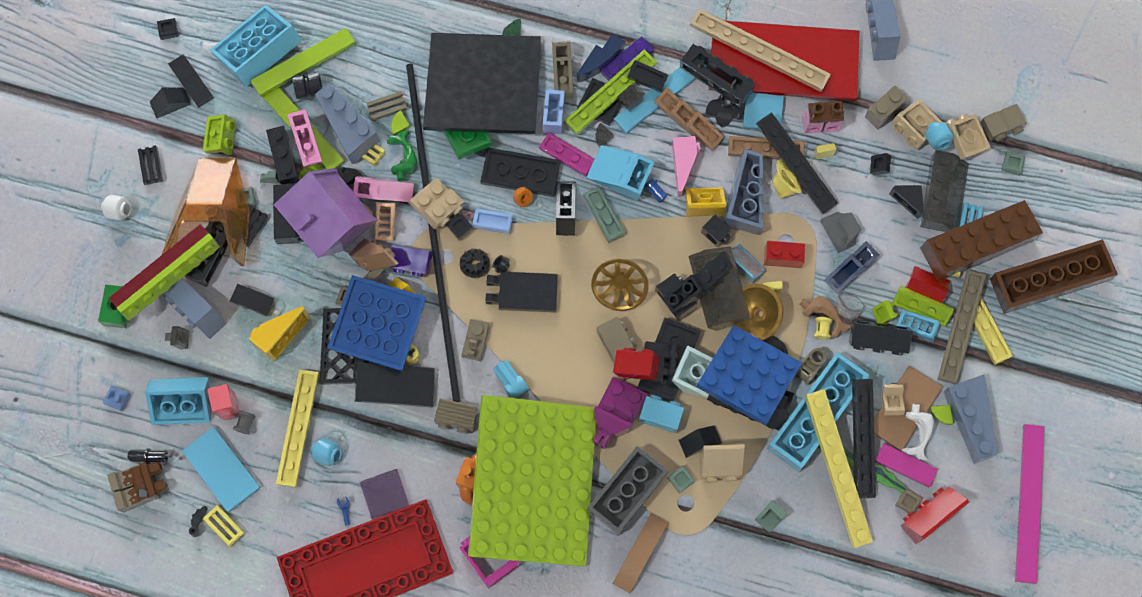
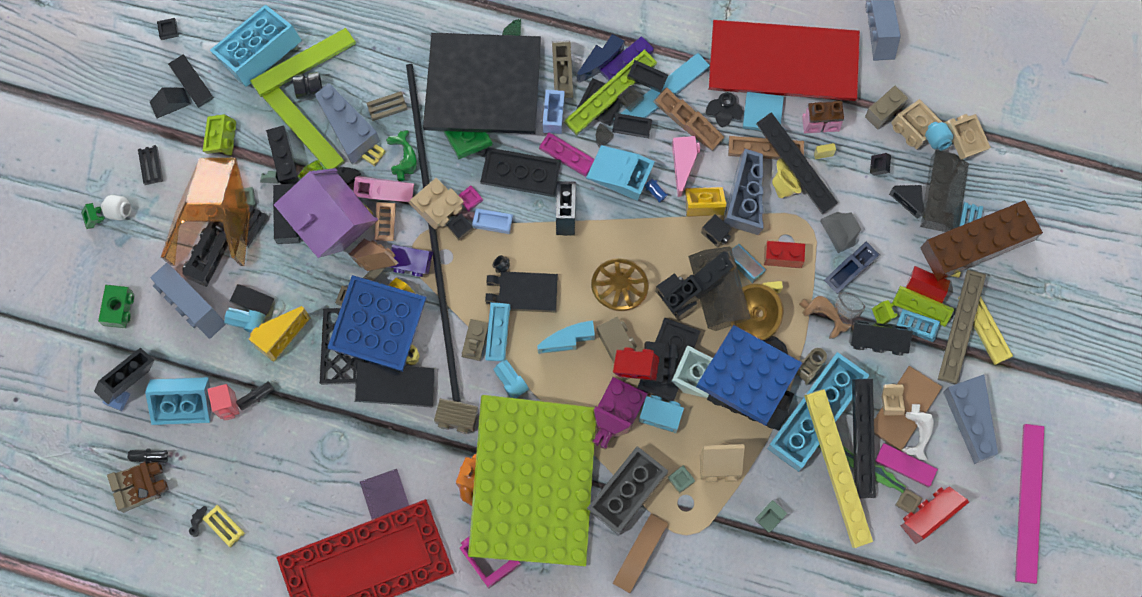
brick [109,224,220,321] -> none
clear smoke tile [164,326,189,350] -> none
medium azure tile [182,427,260,512] -> none
dark grey bush [233,410,256,435] -> none
light yellow plate [276,369,319,488] -> none
bright pink slope [287,109,322,167] -> none
medium azure head [311,438,342,466] -> none
blue hand [337,496,350,526] -> none
lime tile [391,110,410,136] -> none
black gear [459,248,490,278] -> none
orange tile [513,187,533,207] -> none
sand green tile [583,186,626,243] -> none
black slope [678,425,722,458] -> none
black brick [680,43,755,108] -> none
tan plate [690,9,831,92] -> none
light yellow bush [814,317,832,340] -> none
lime tile [929,405,953,425] -> none
dark tan brick [980,104,1027,142] -> none
reddish brown brick [990,239,1118,314] -> none
sand green tile [1001,152,1025,176] -> none
none -> green tile [81,203,105,229]
none -> black brick [94,347,155,404]
none -> medium azure piece [224,307,266,333]
none -> black axle [236,381,275,410]
none -> dark pink tile [458,185,483,212]
none -> medium azure tile [485,303,510,362]
none -> medium azure slope [537,320,595,354]
none -> black tile [612,113,652,139]

